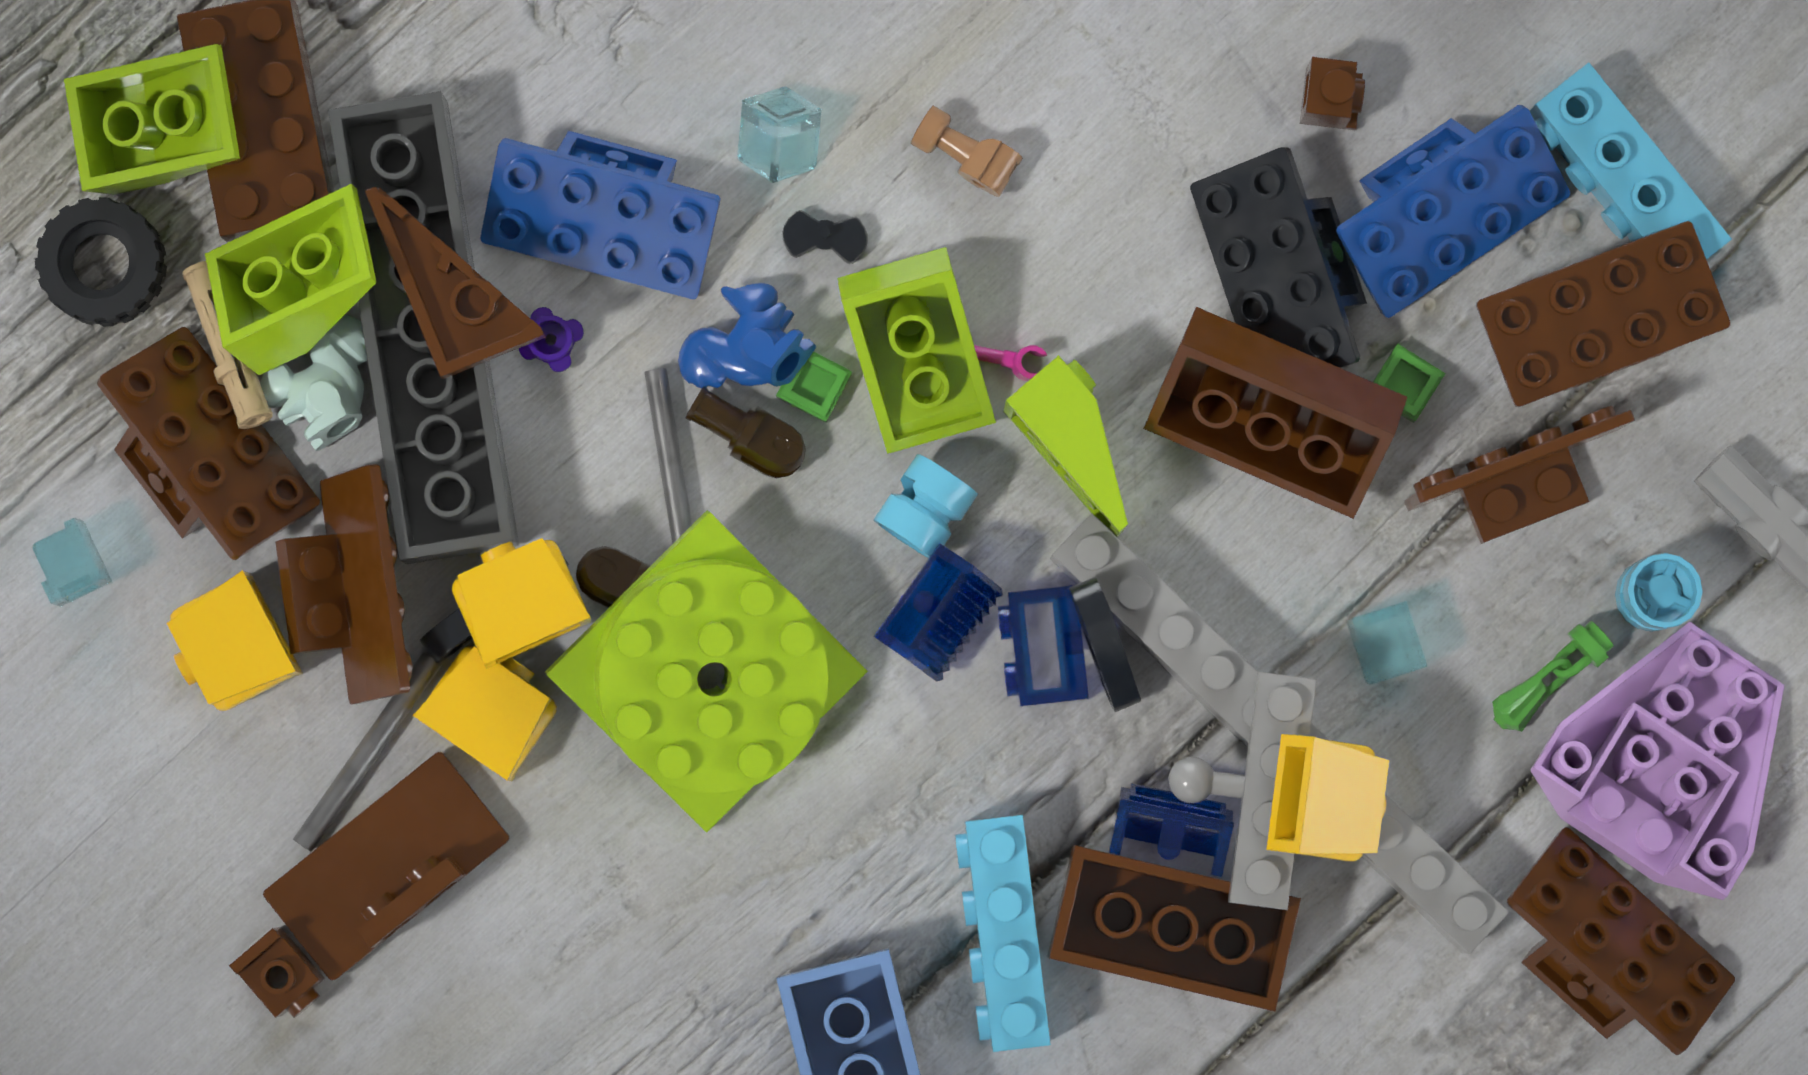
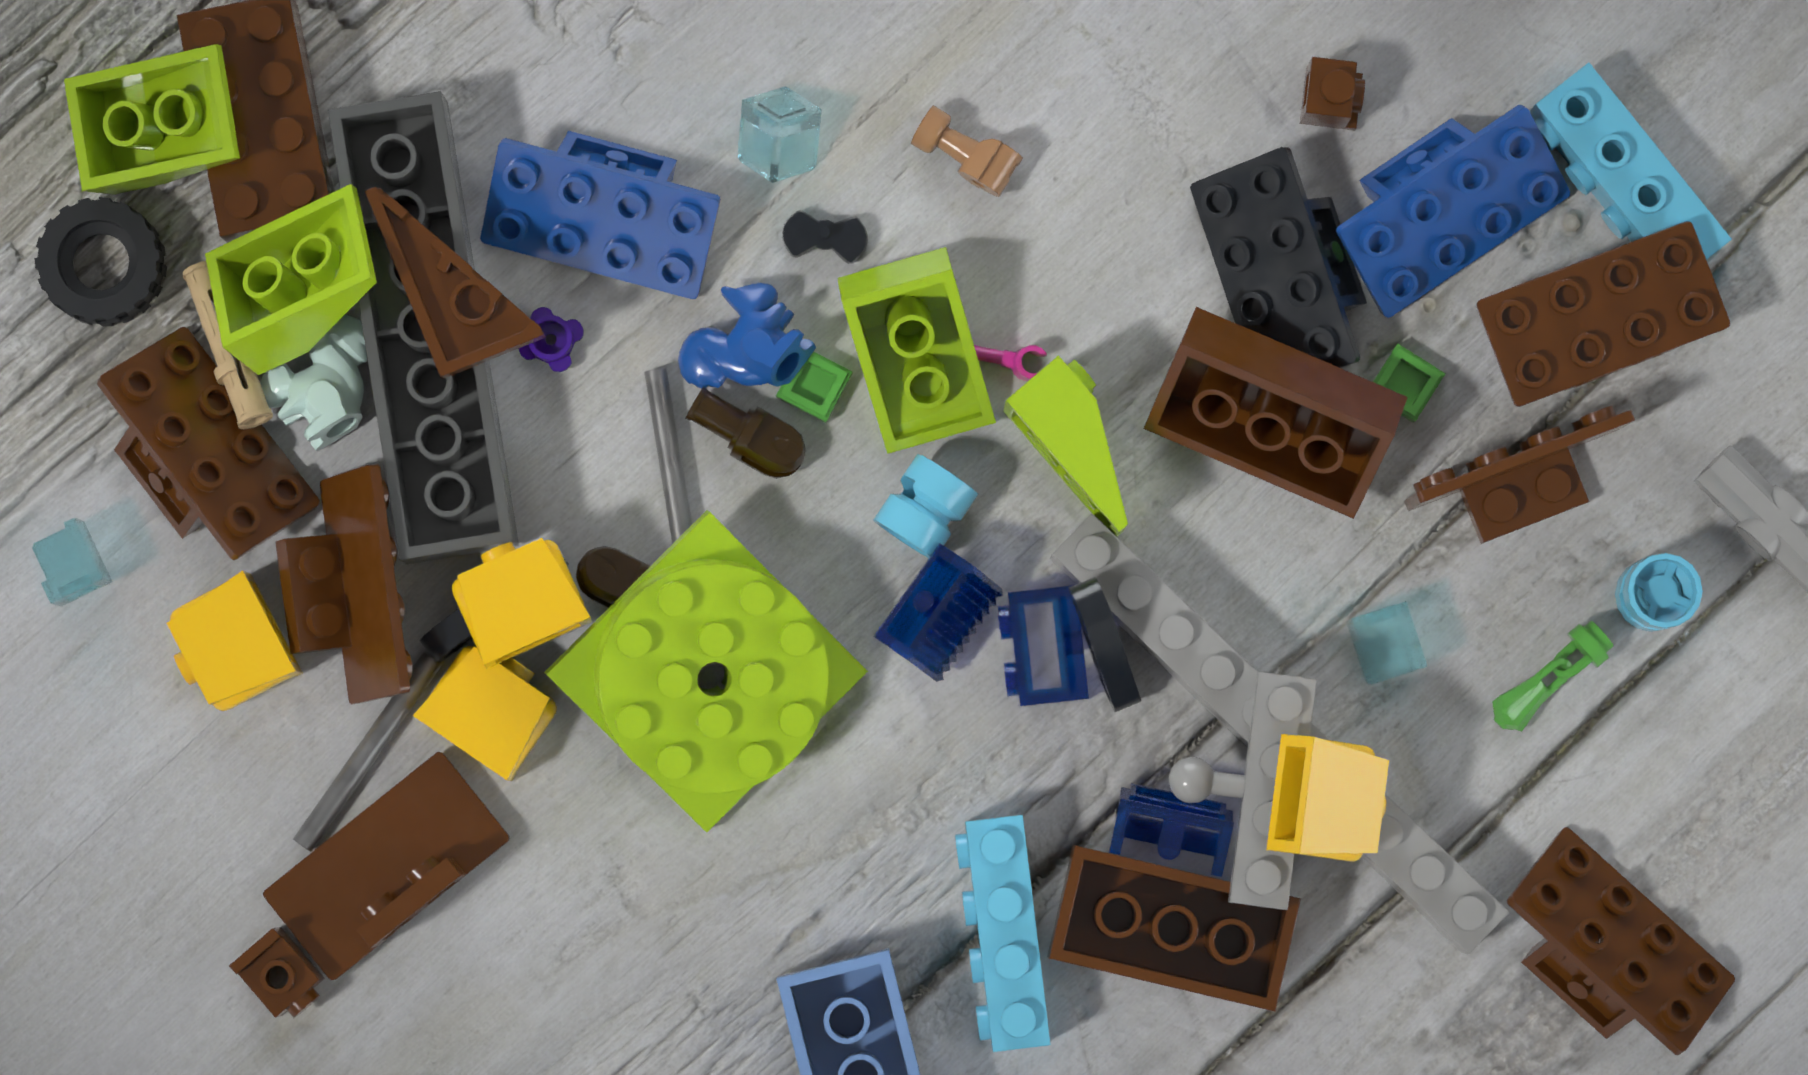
lavender wedge [1530,622,1784,900] -> none

